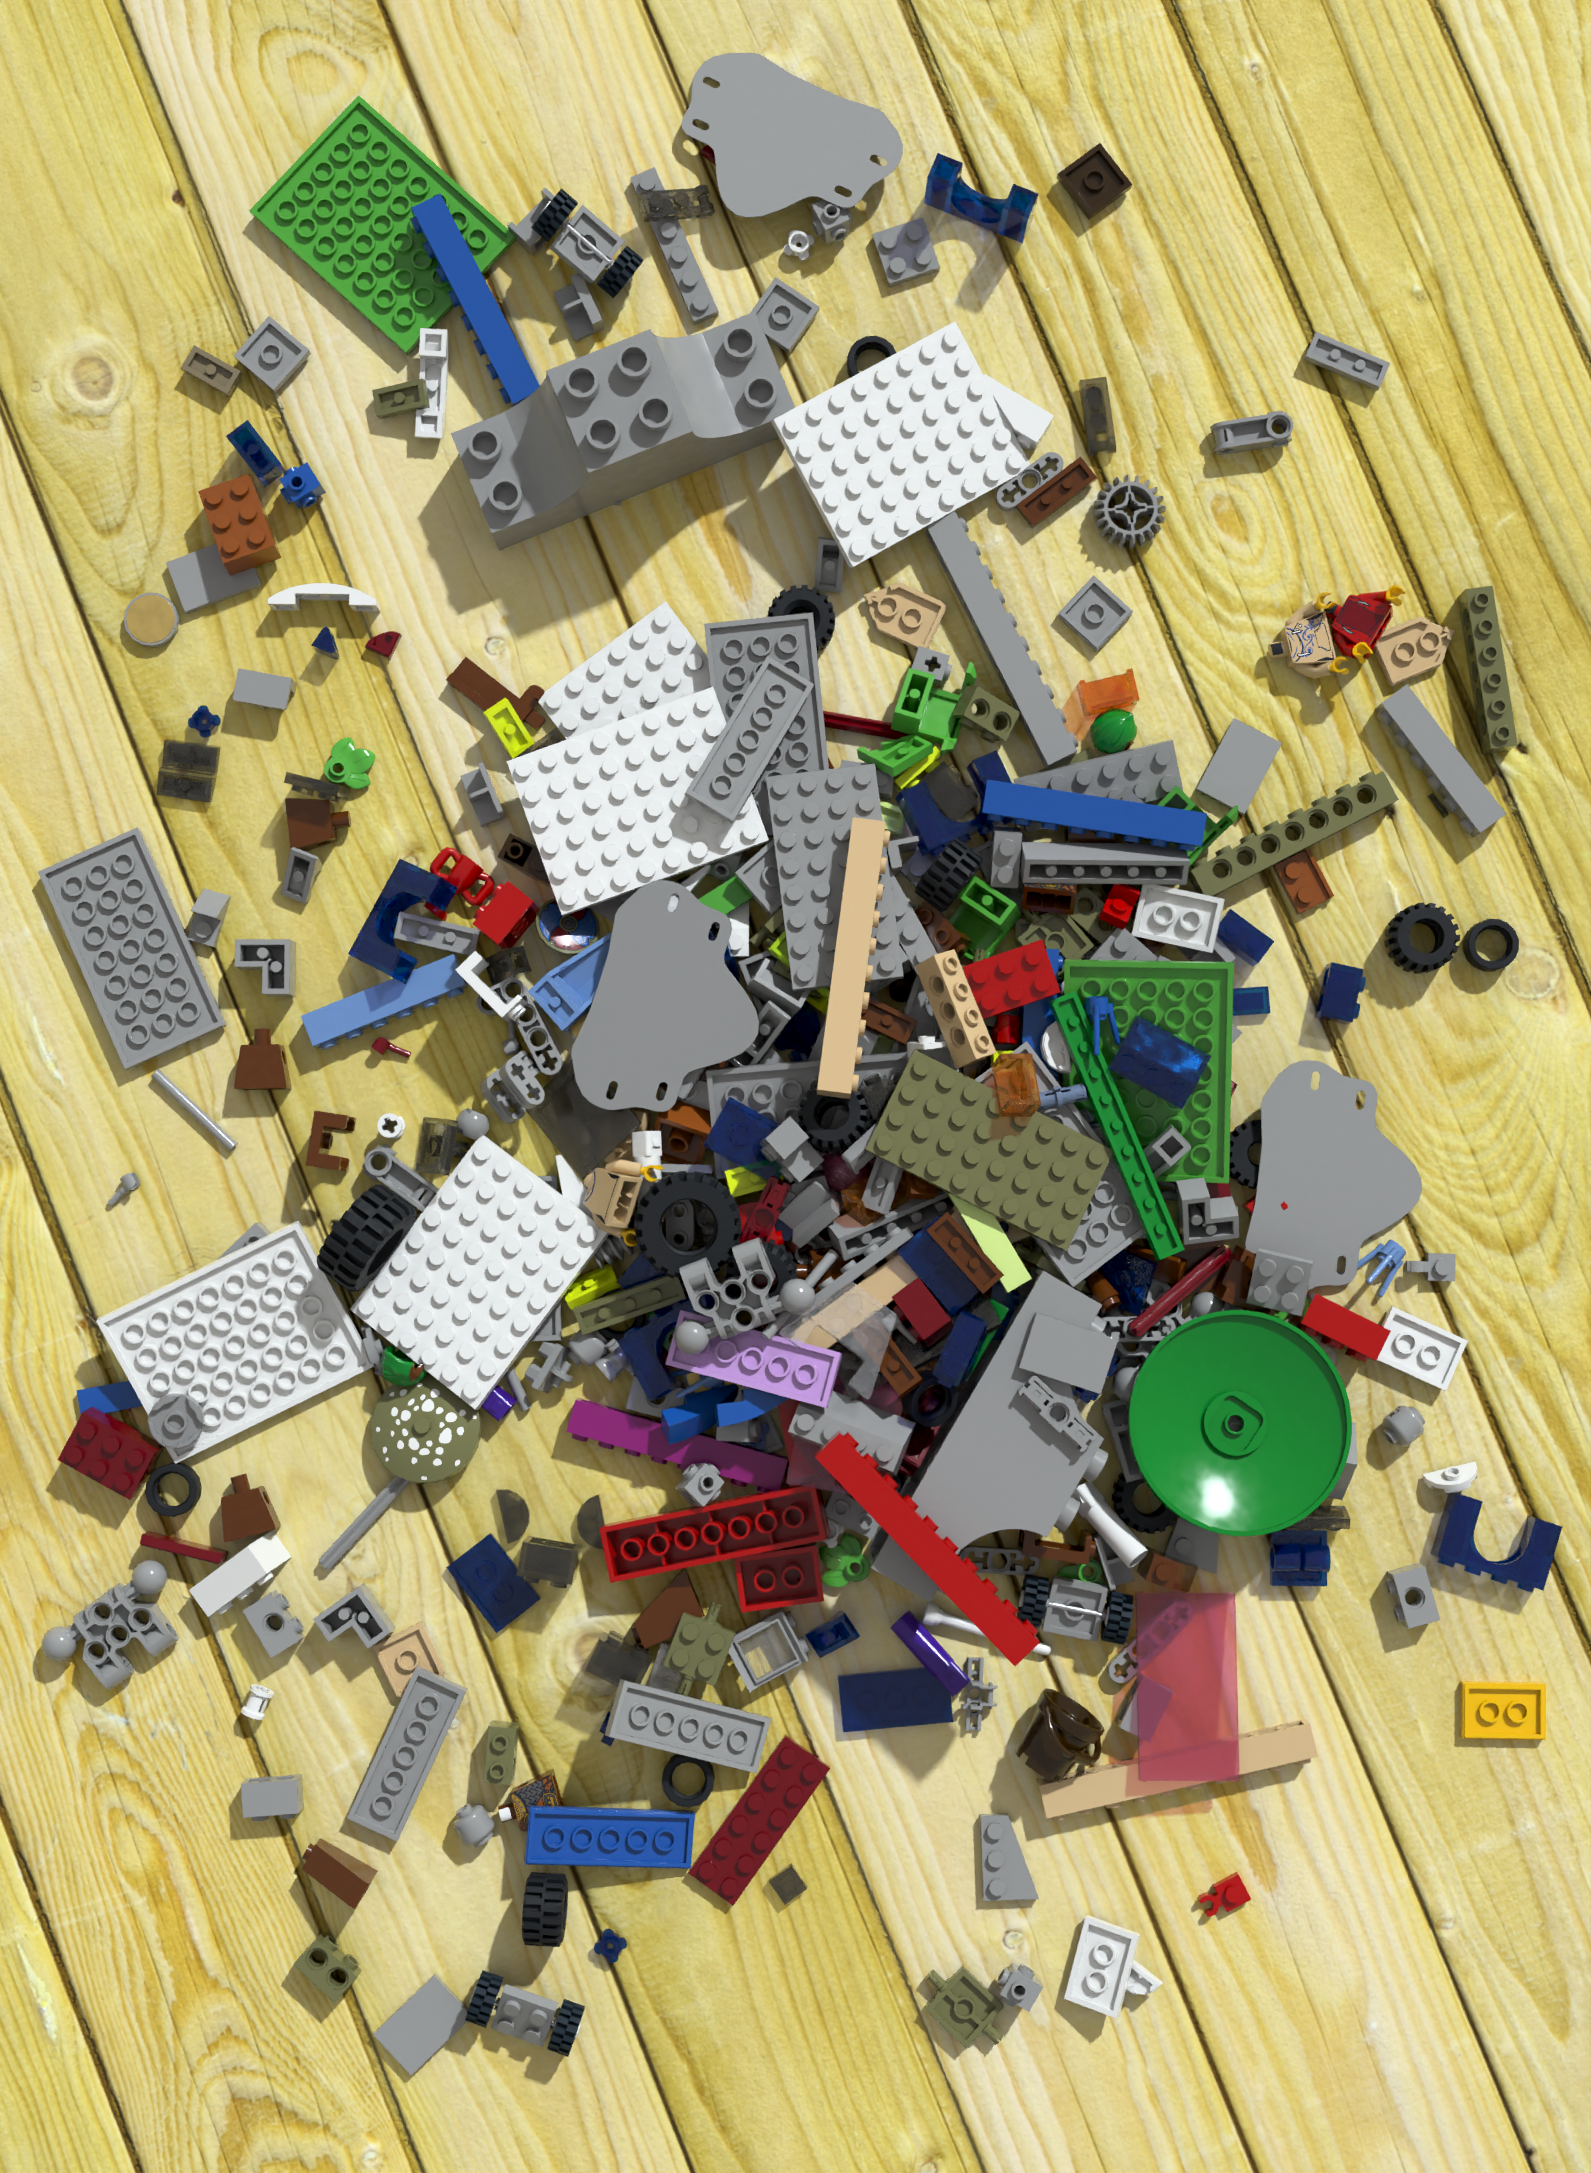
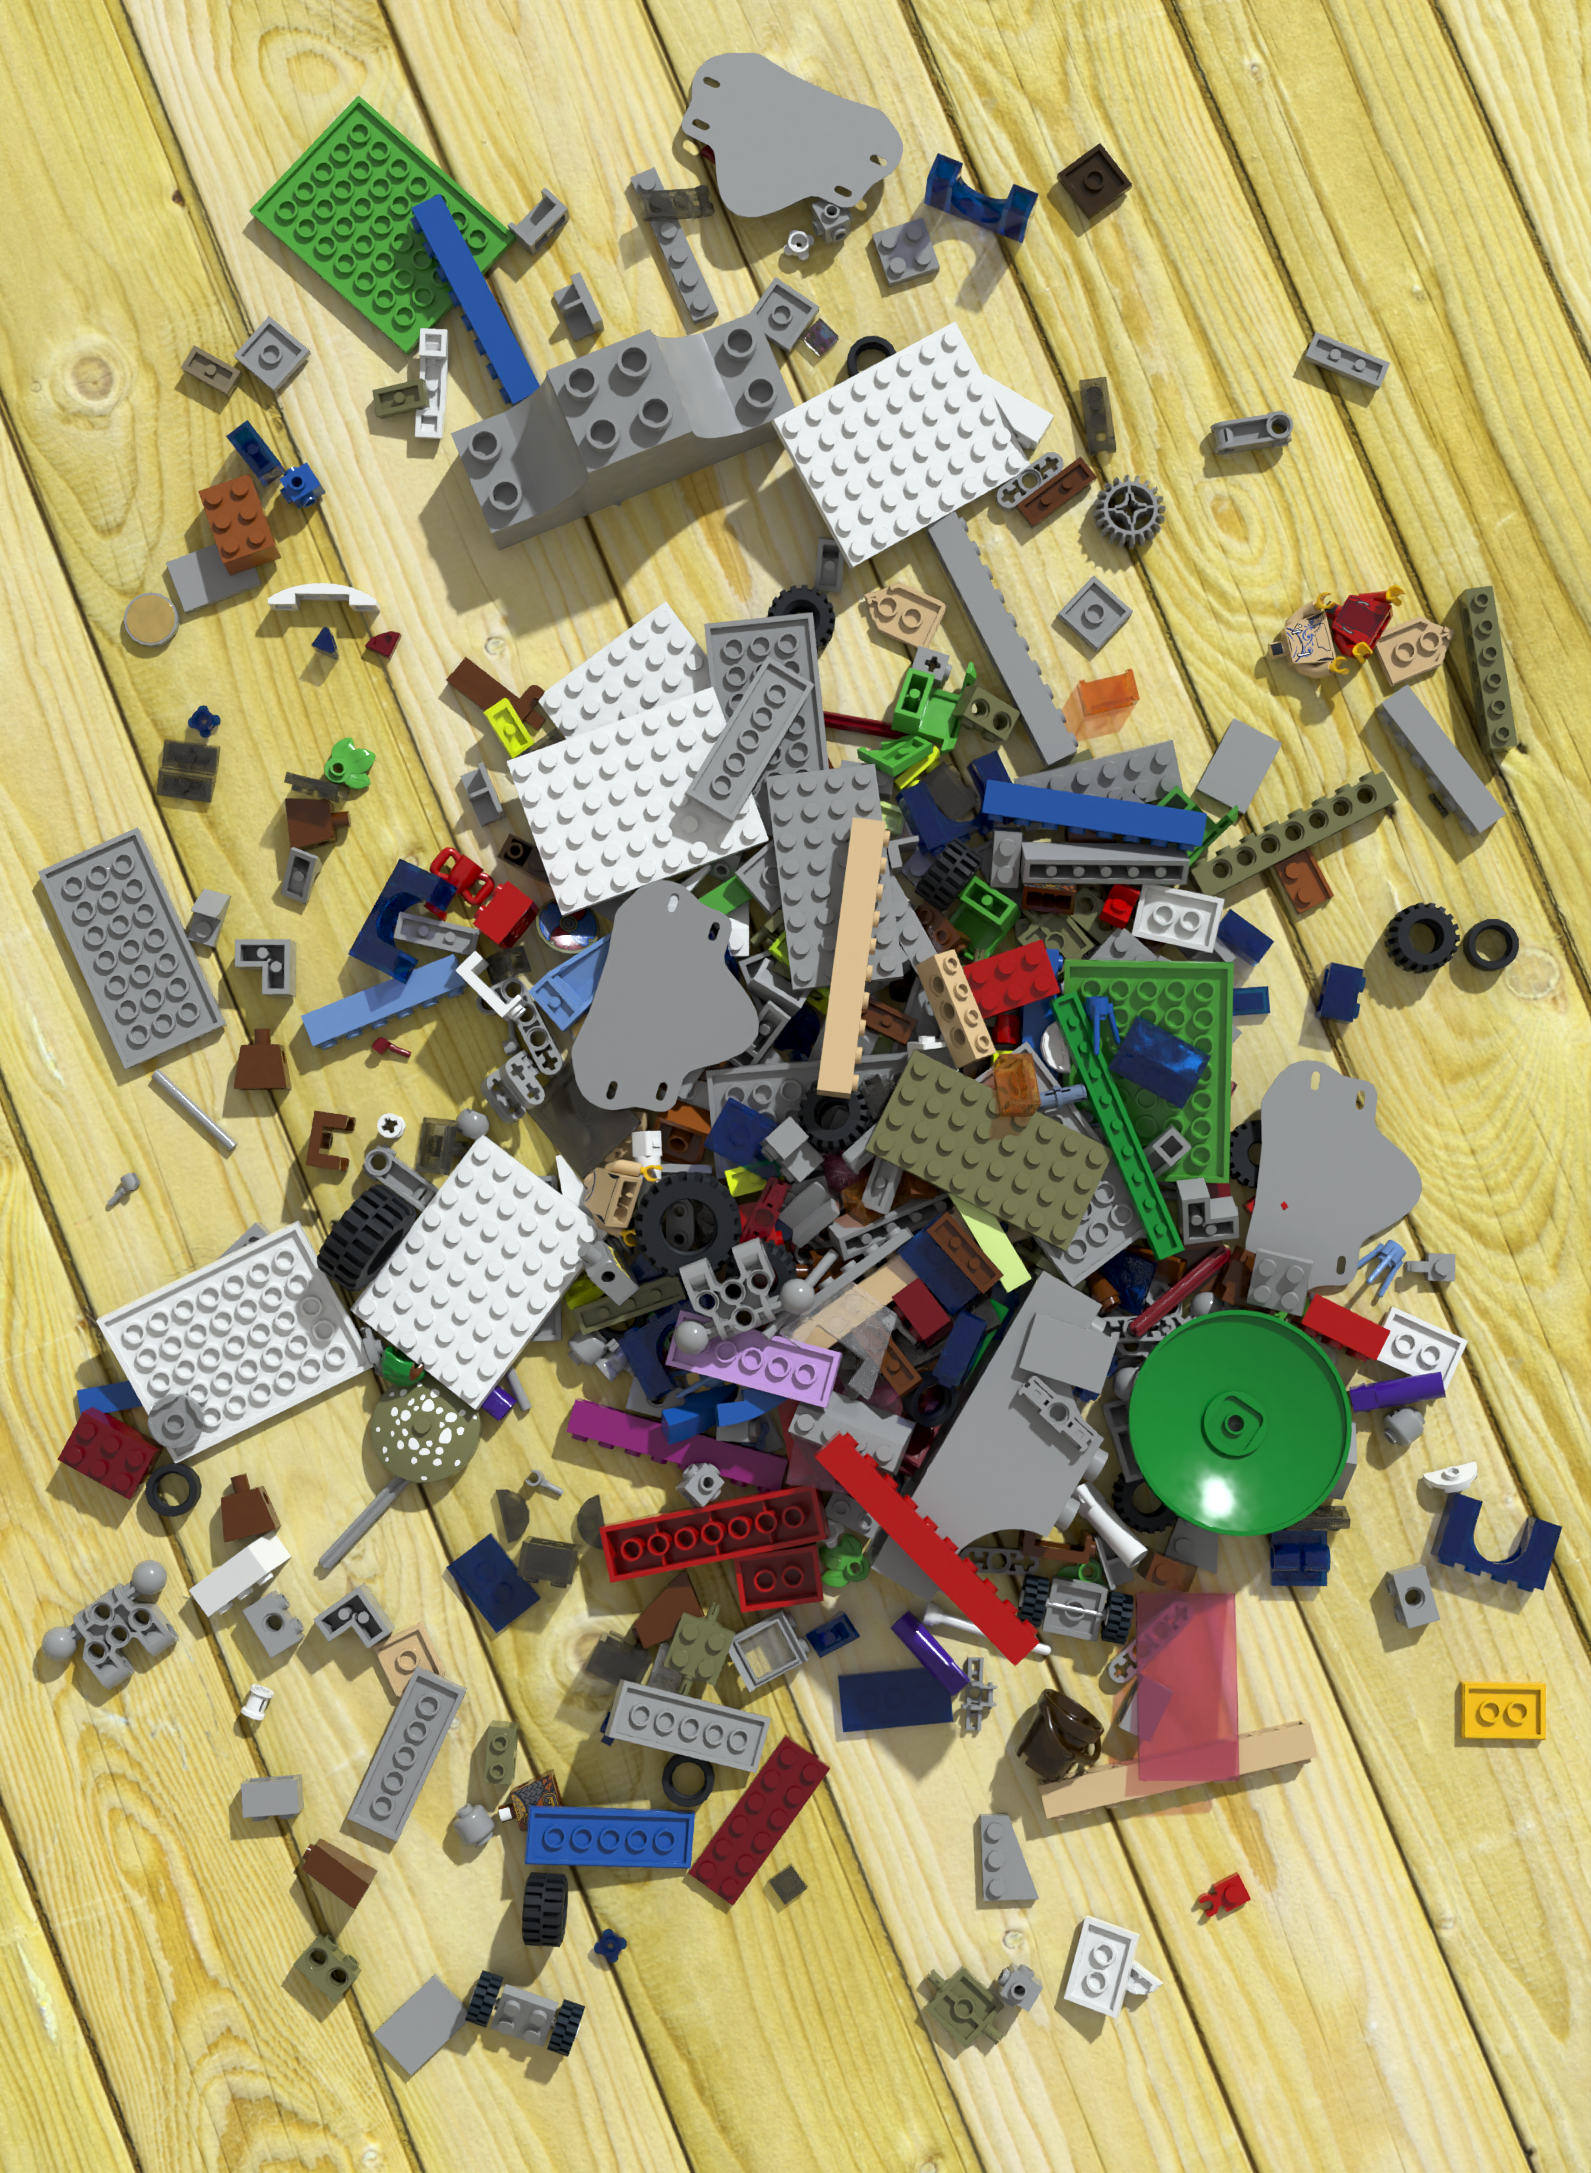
dark red tile [140,1531,228,1564] -> none
light grey panel [233,668,297,710] -> none
light grey hips [525,1341,573,1393] -> none
plate [531,188,644,298] -> none
green hair [1090,708,1137,754] -> none
none -> light grey hand [525,1470,564,1496]
none -> light grey torso [578,1240,640,1306]
none -> clear smoke tile [801,318,839,358]
none -> dark purple piece [1350,1371,1446,1413]

